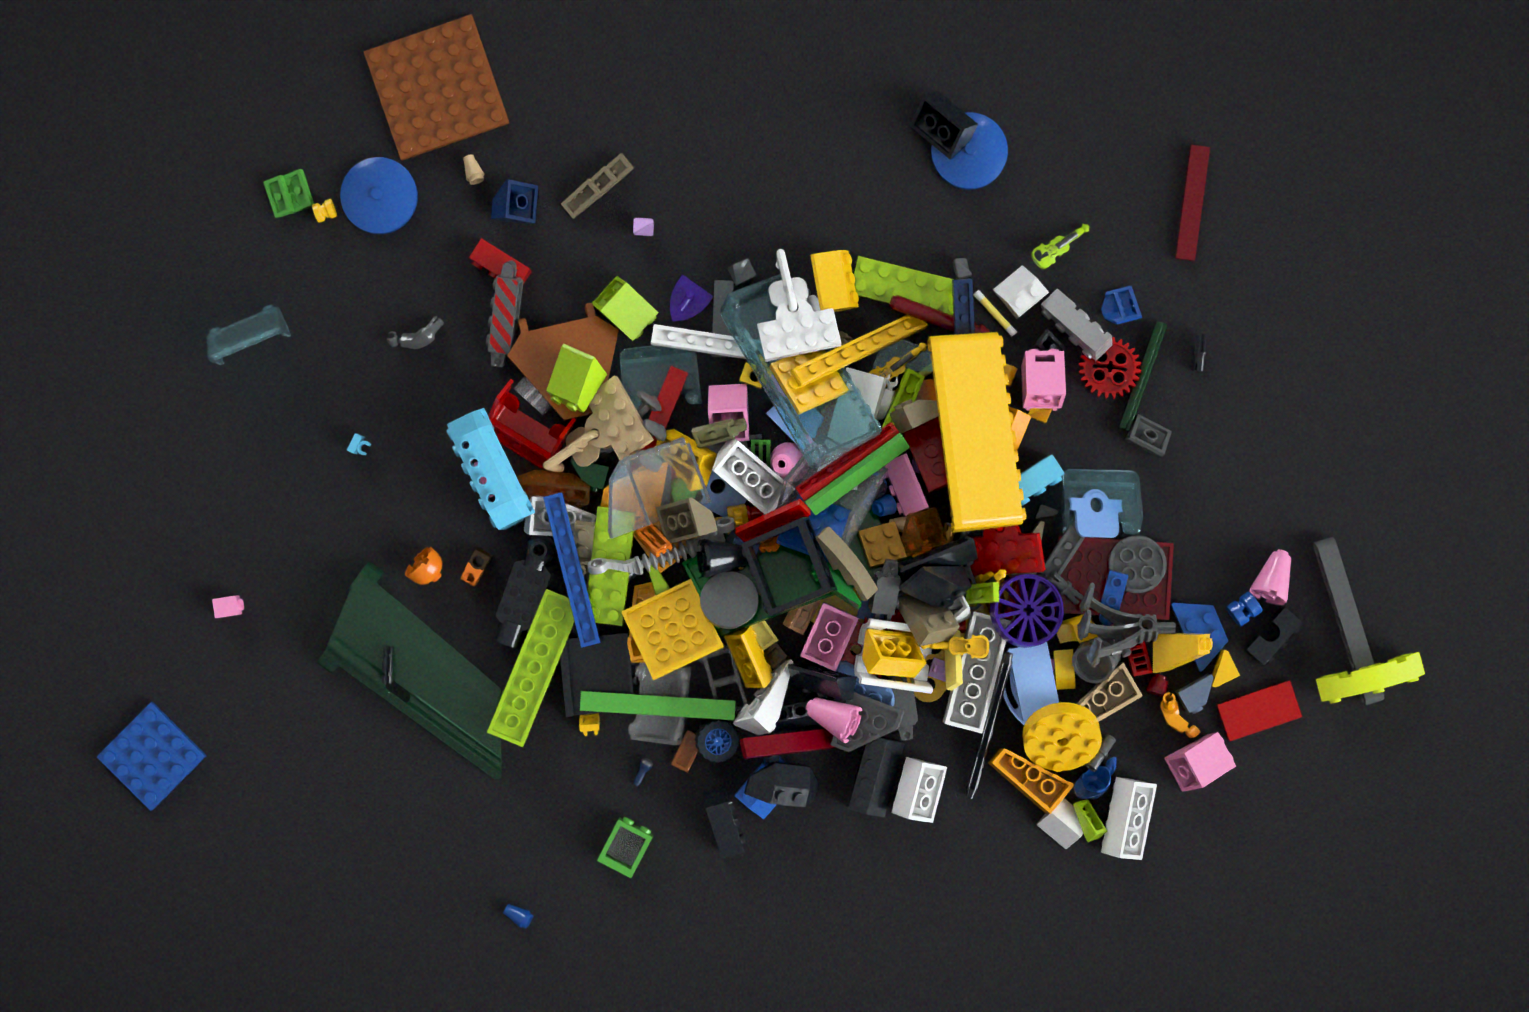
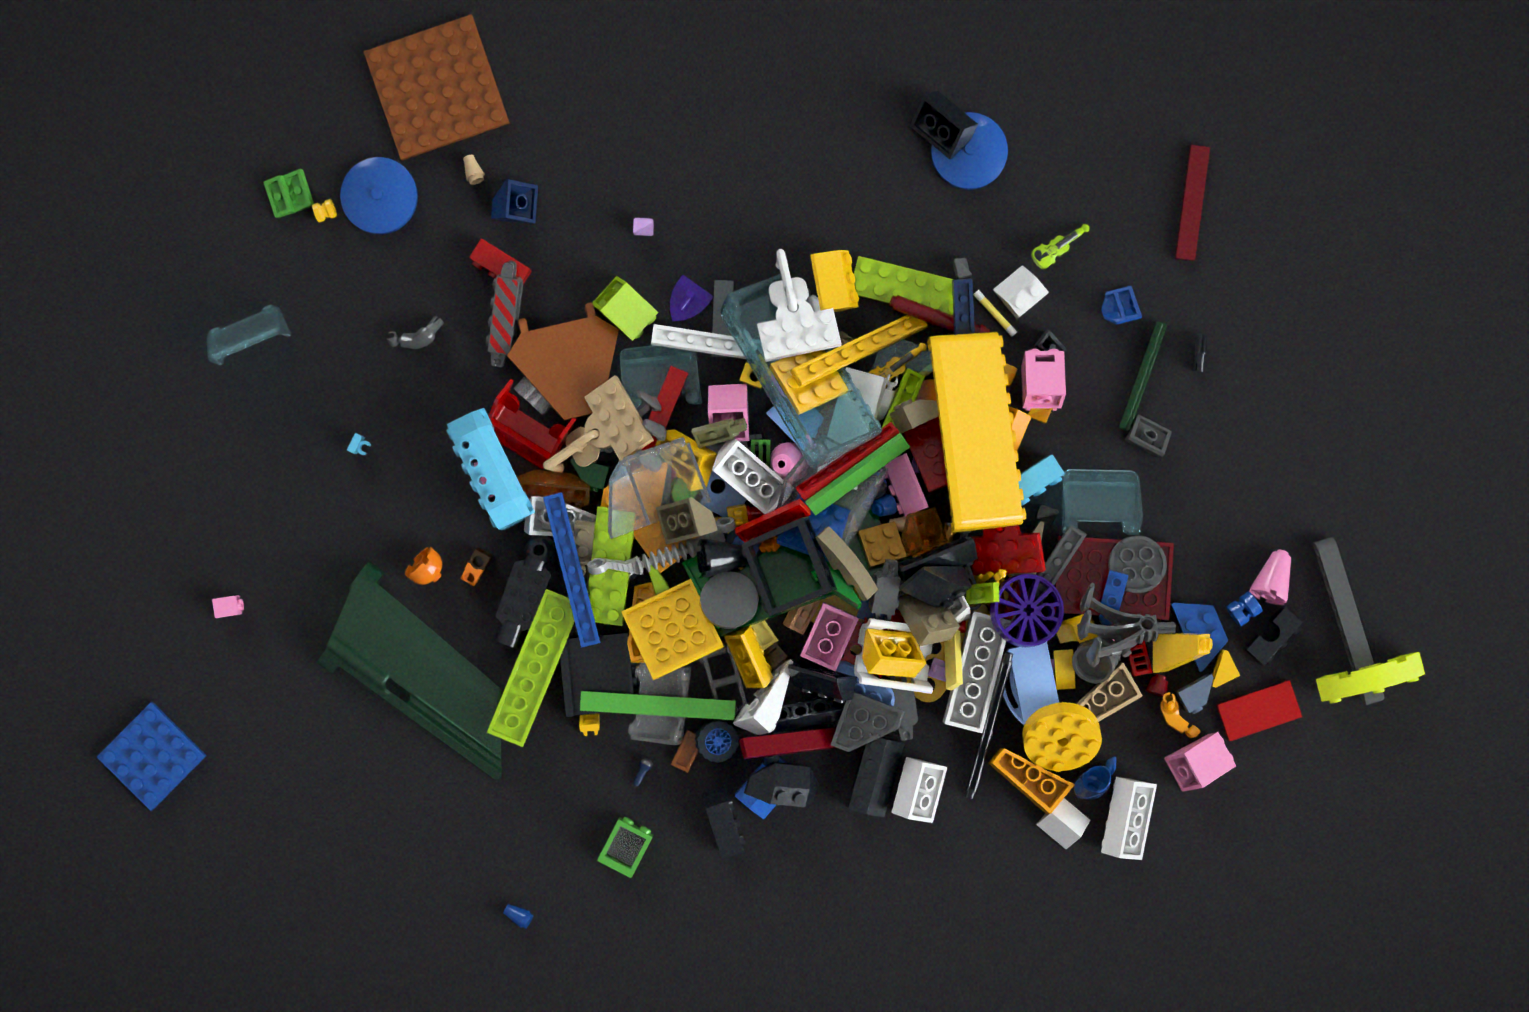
black axle [382,646,394,684] -> none
lime slope [546,343,607,413] -> none
dark tan slope [561,153,634,218] -> none
orange tile [634,522,673,558] -> none
dark grey slope [728,258,756,286] -> none
bright pink cone [806,697,862,743] -> none
yellow piece [921,635,989,658] -> none
light grey wedge [1041,288,1112,361] -> none
dark grey pin [1047,571,1083,605] -> none
medium blue piece [1068,489,1123,538] -> none
lime slope [1073,799,1107,842] -> none
red gear [1078,337,1141,399] -> none
dark grey pin [1085,734,1116,772] -> none

